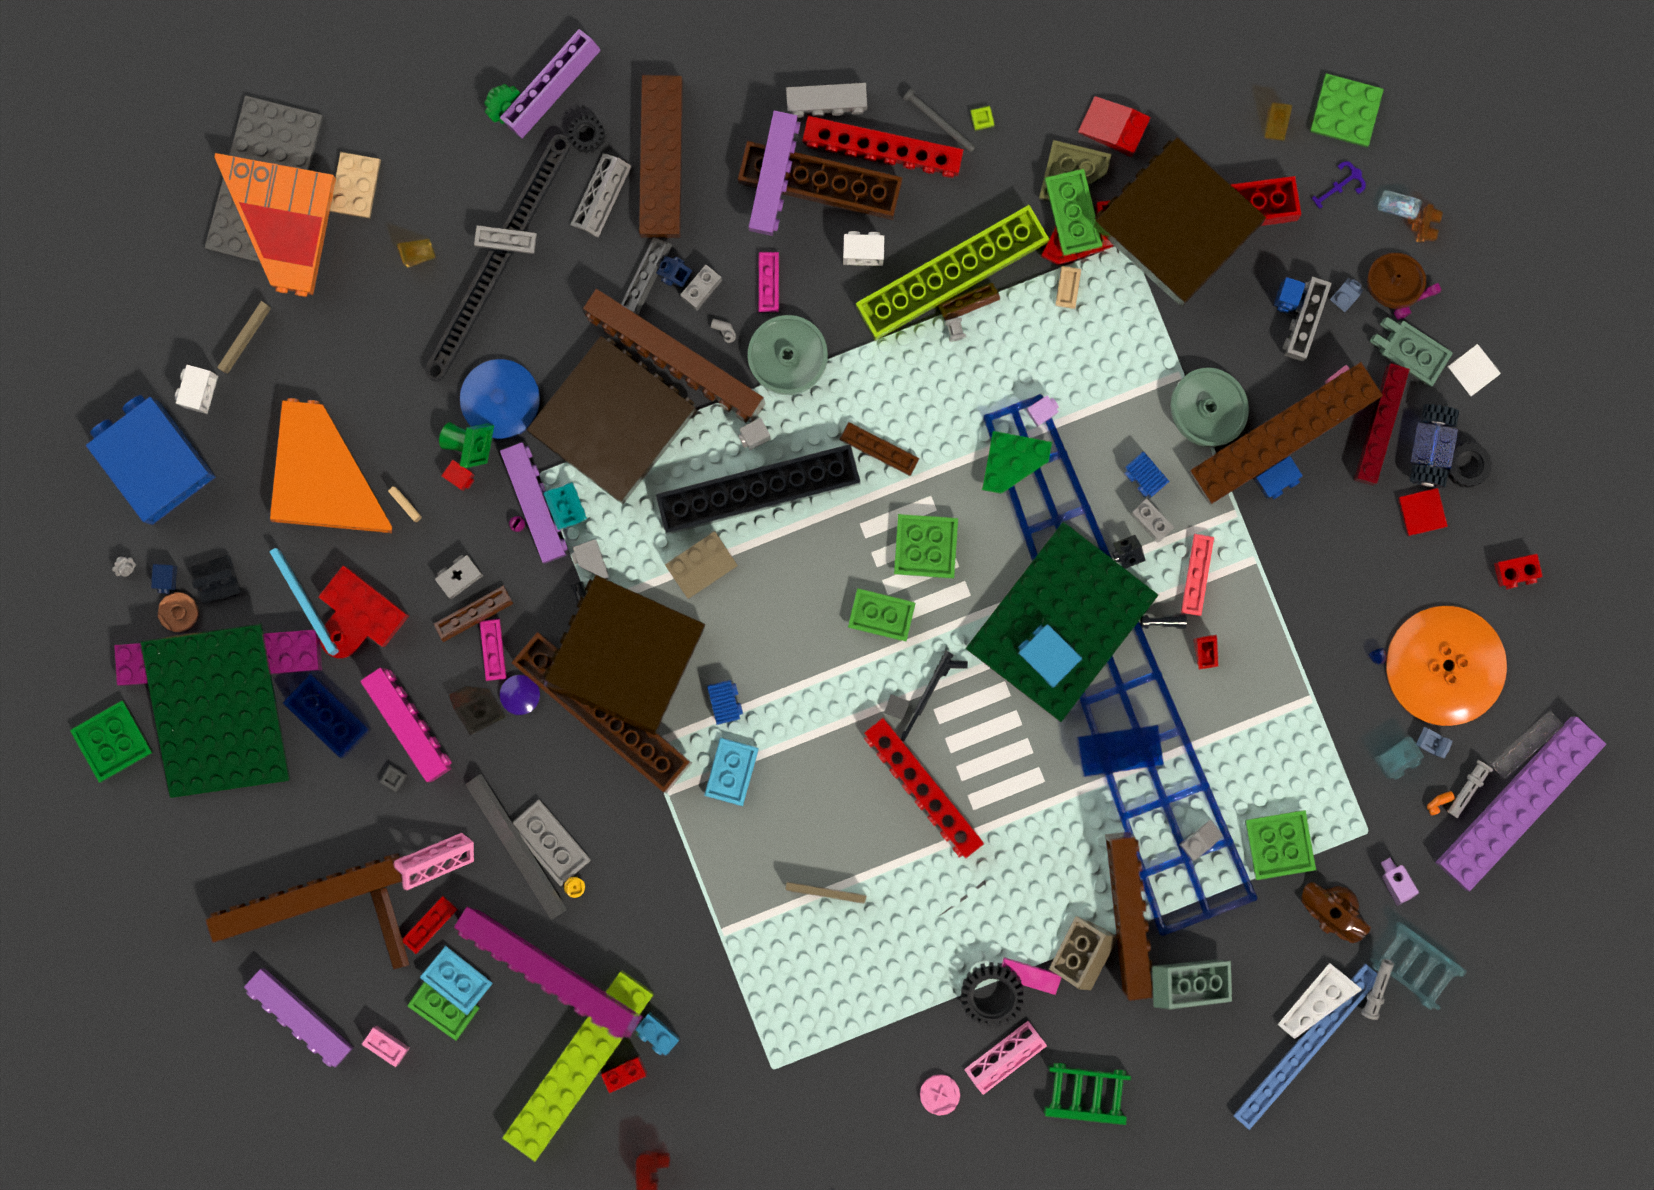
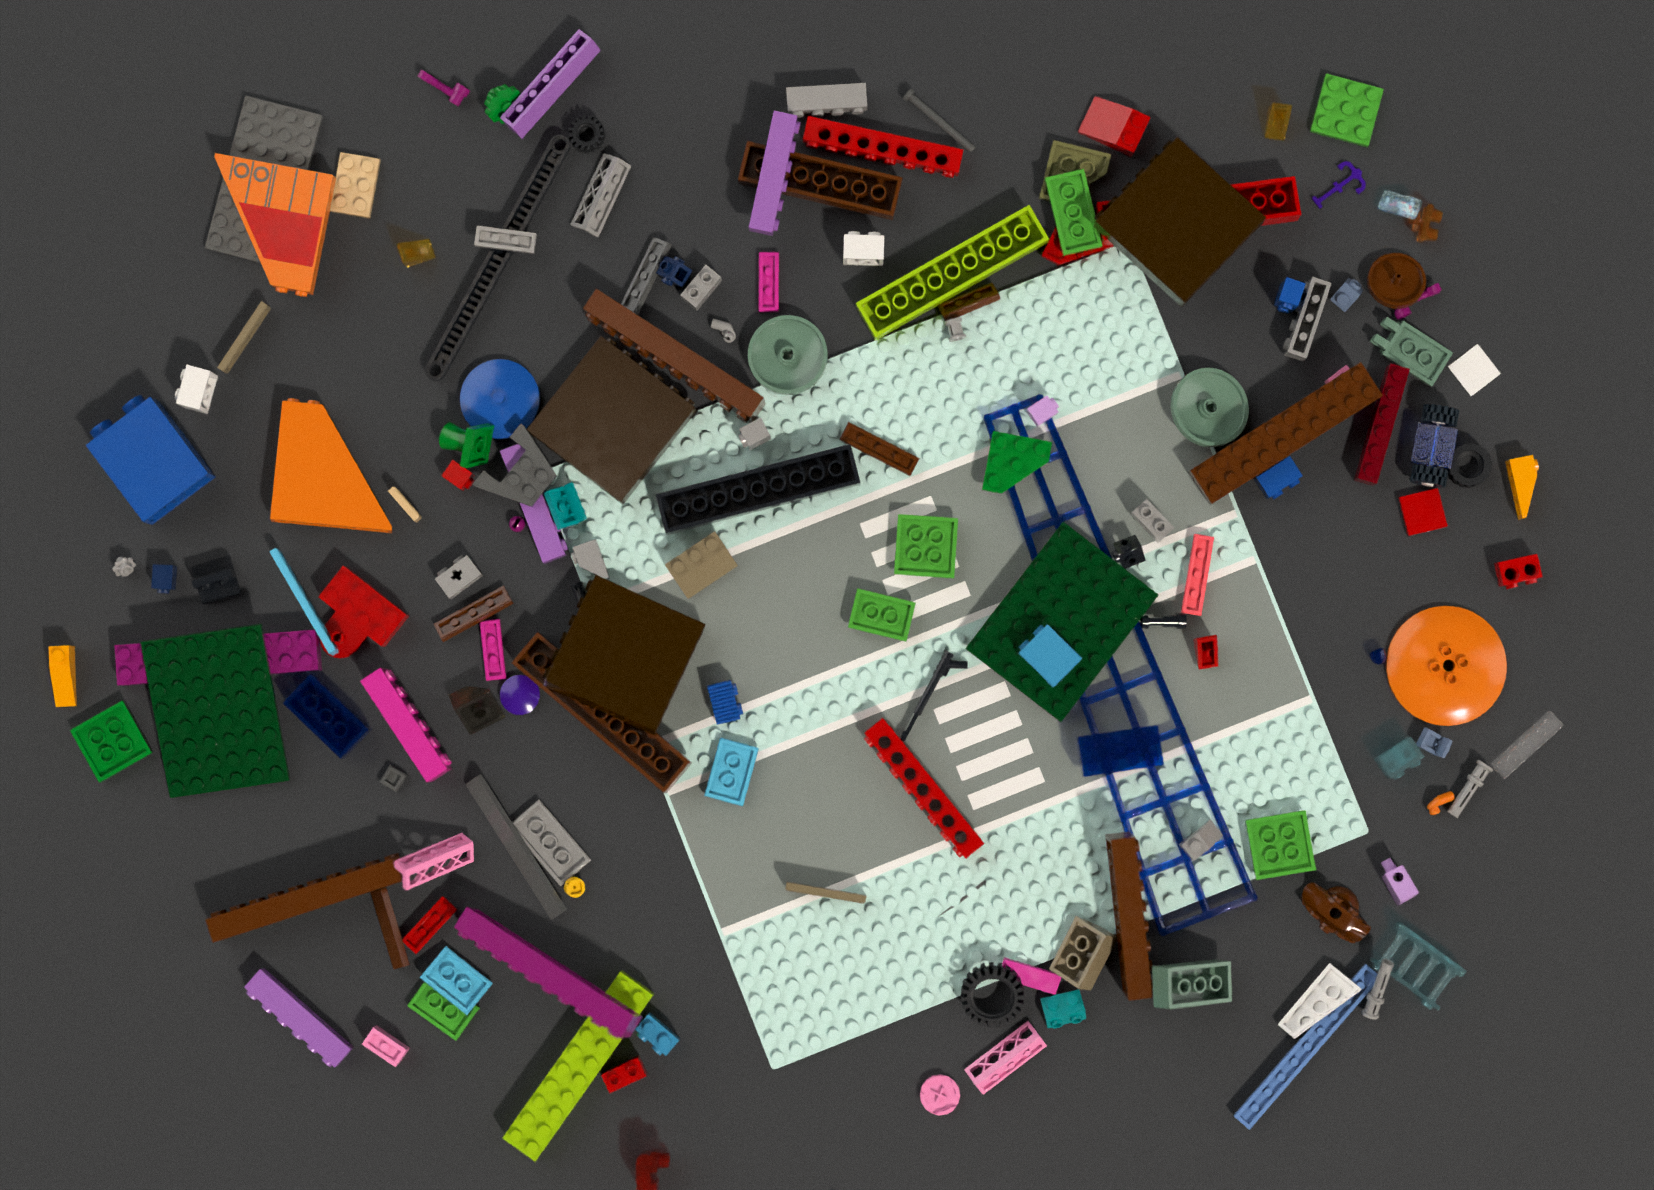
nougat tile [158,592,199,632] -> none
reddish brown brick [639,75,683,238] -> none
dark grey tile [884,694,909,720] -> none
lime tile [970,106,994,131] -> none
green fence [1044,1063,1131,1125] -> none
tan tile [1055,266,1081,309] -> none
blue brick [1124,451,1170,498] -> none
medium lavender brick [1435,717,1606,891] -> none
none -> light orange slope [49,645,77,707]
none -> magenta brick [418,69,470,107]
none -> dark grey wing [472,424,557,507]
none -> teal bracket [1040,989,1086,1028]
none -> light orange slope [1505,455,1539,520]

